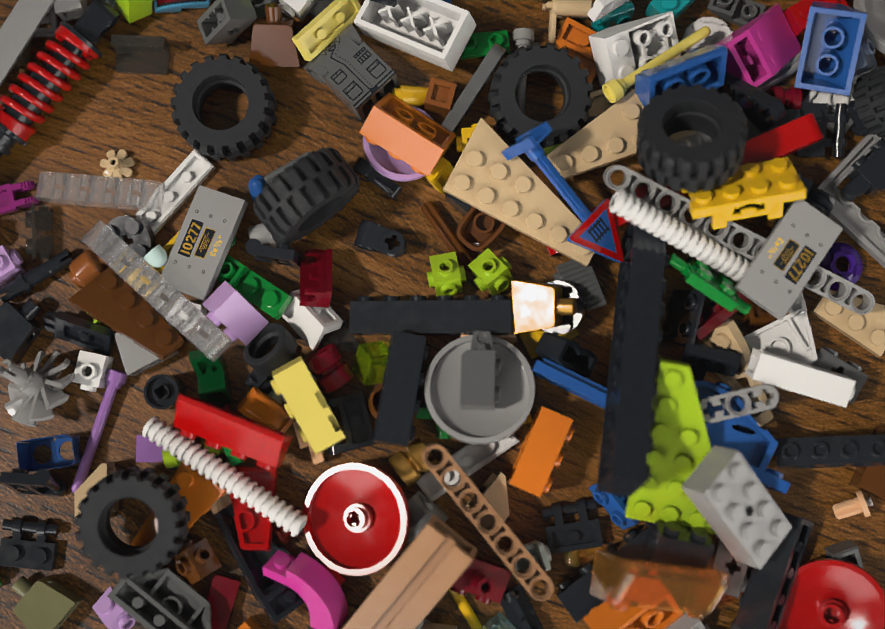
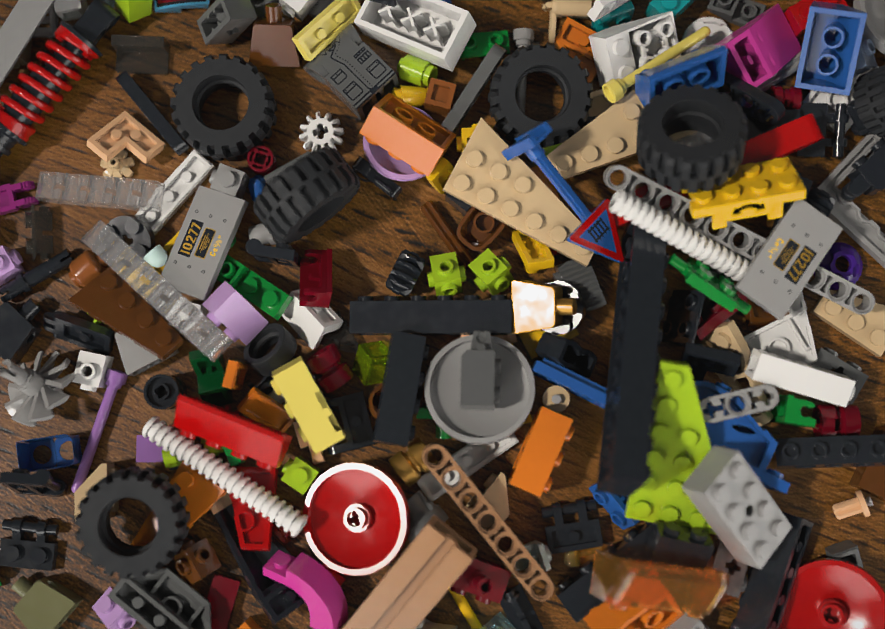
black piece [353,220,407,258] -> none
none -> light nougat plate [87,111,165,164]
none -> black beam [115,70,190,156]
none -> light grey brick [209,163,250,199]
none -> orange tile [222,360,248,390]
none -> dark red wheel [247,145,277,177]
none -> lime brick [281,456,322,495]
none -> white gear [299,111,344,152]
none -> black gear [386,249,425,297]
none -> lime brick [397,54,438,88]
none -> yellow tile [512,230,555,274]
none -> tan piece [542,385,570,413]
none -> green hinge [770,394,816,427]
none -> dark red wheel [812,404,861,437]

